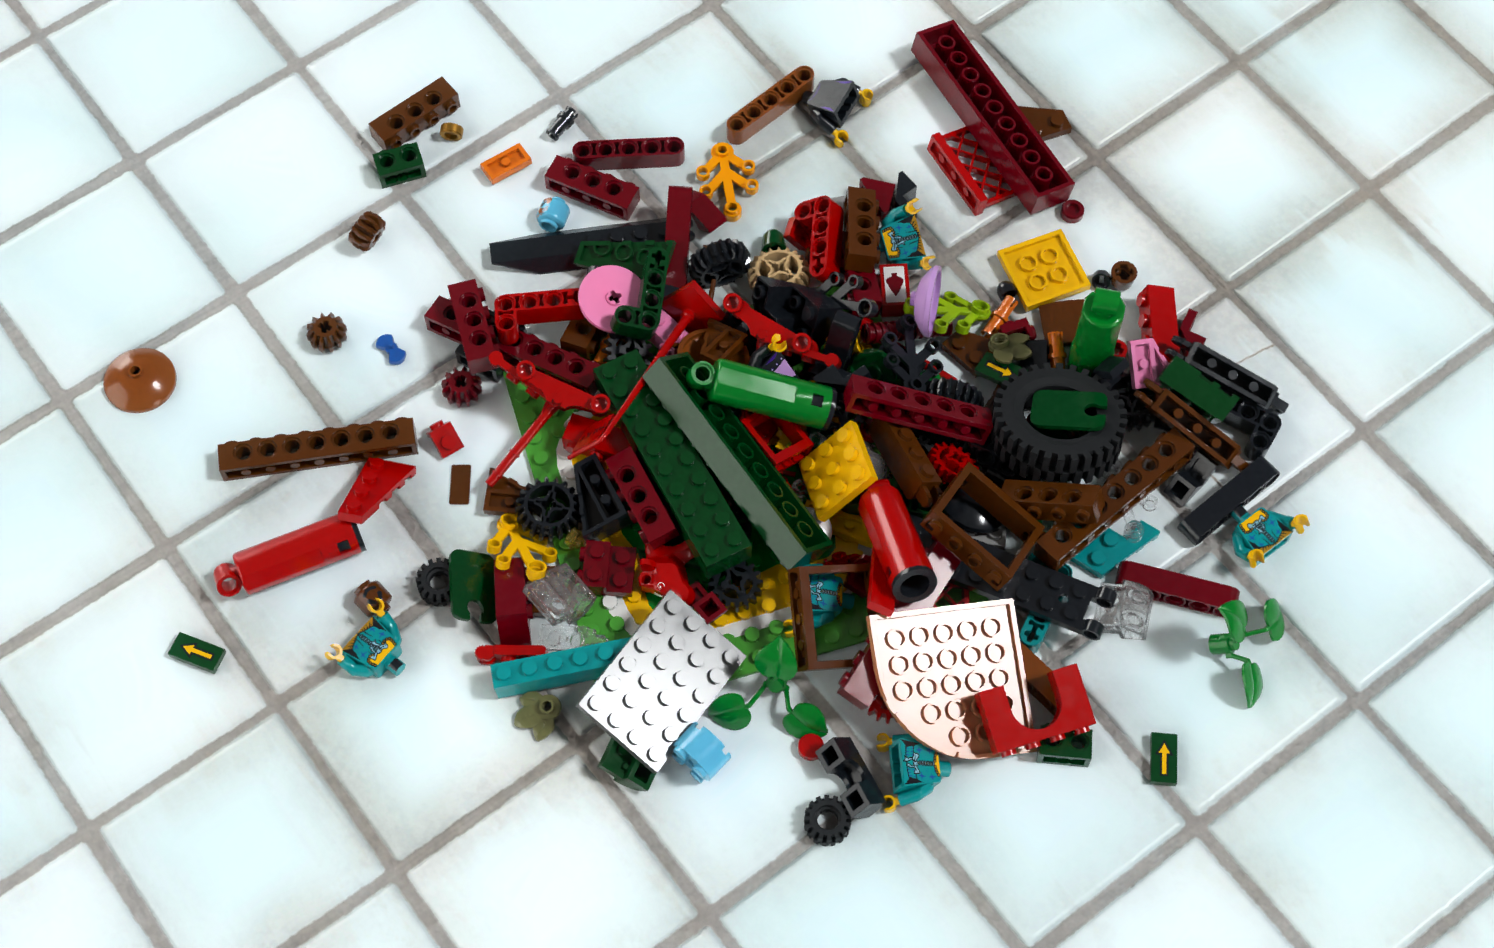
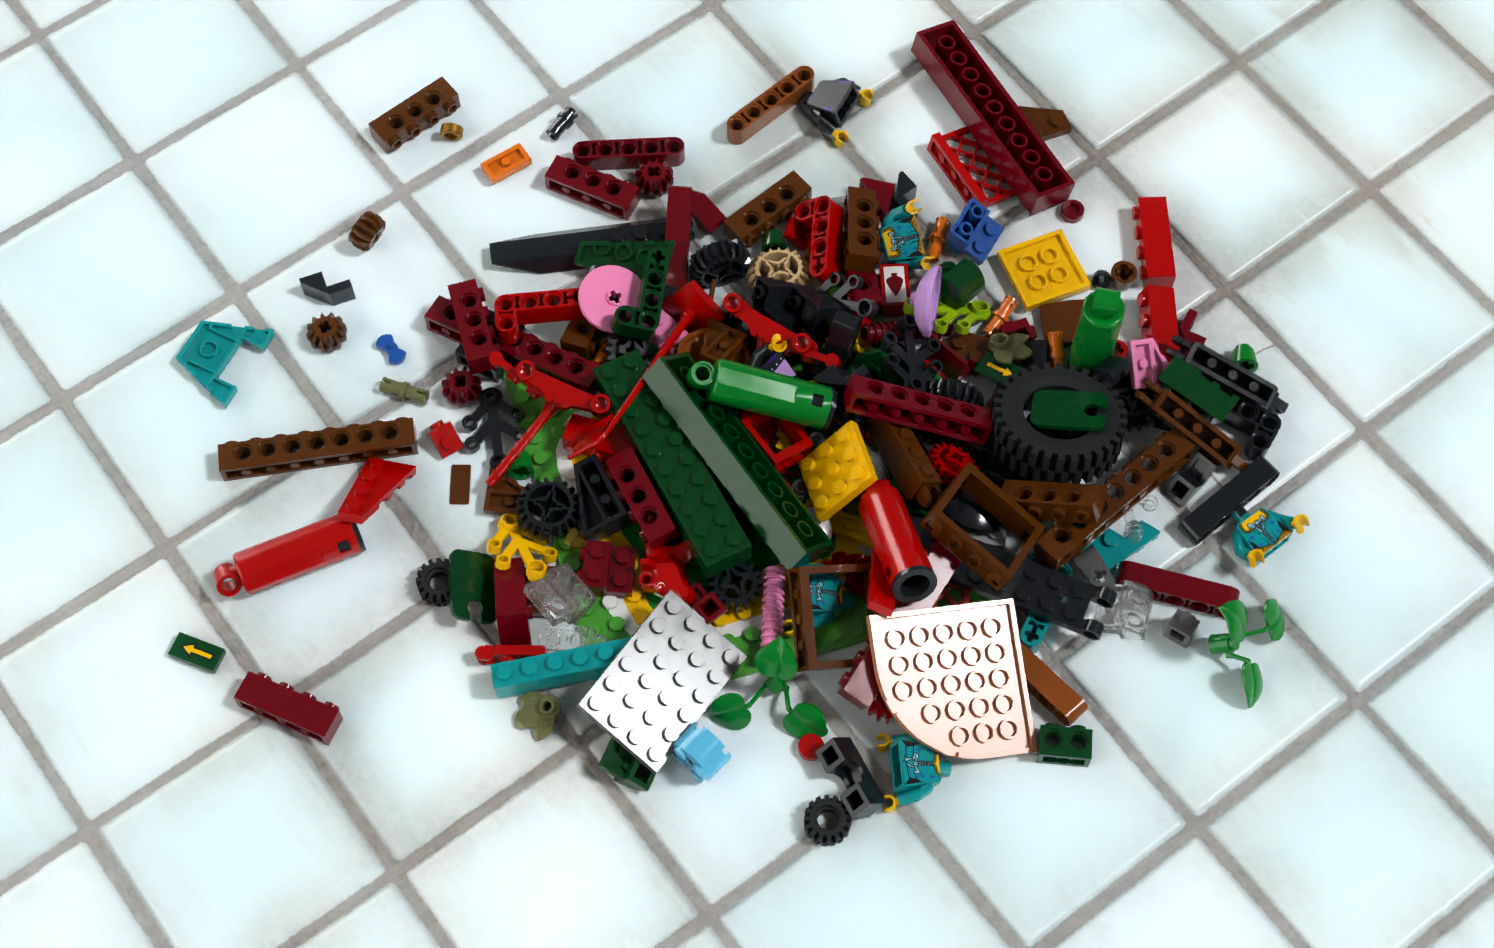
dark orange dish [103,348,177,413] -> none
torso [325,598,406,678] -> none
reddish brown head [354,580,392,617] -> none
dark green brick [372,142,427,189] -> none
medium azure head [536,196,570,232] -> none
light orange plant [696,142,759,222] -> none
red arch [974,663,1096,758] -> none
black hinge [997,281,1017,301] -> none
dark green tile [1150,732,1177,786] -> none
none -> teal wing [176,320,276,408]
none -> dark red brick [234,671,343,746]
none -> black slope [299,271,356,306]
none -> olive pin [379,377,430,405]
none -> black plant [462,387,526,474]
none -> green hat [507,450,534,480]
none -> dark red gear [635,158,674,198]
none -> reddish brown brick [723,170,812,248]
none -> bright pink piece [760,566,786,648]
none -> orange pin [925,216,950,263]
none -> dark red hinge [927,333,975,380]
none -> dark green brick [939,258,985,308]
none -> blue brick [946,198,1005,266]
none -> dark grey piece [1072,544,1115,590]
none -> red brick [1132,197,1176,288]
none -> flat silver brick [1163,609,1200,648]
none -> green hat [1232,343,1258,372]

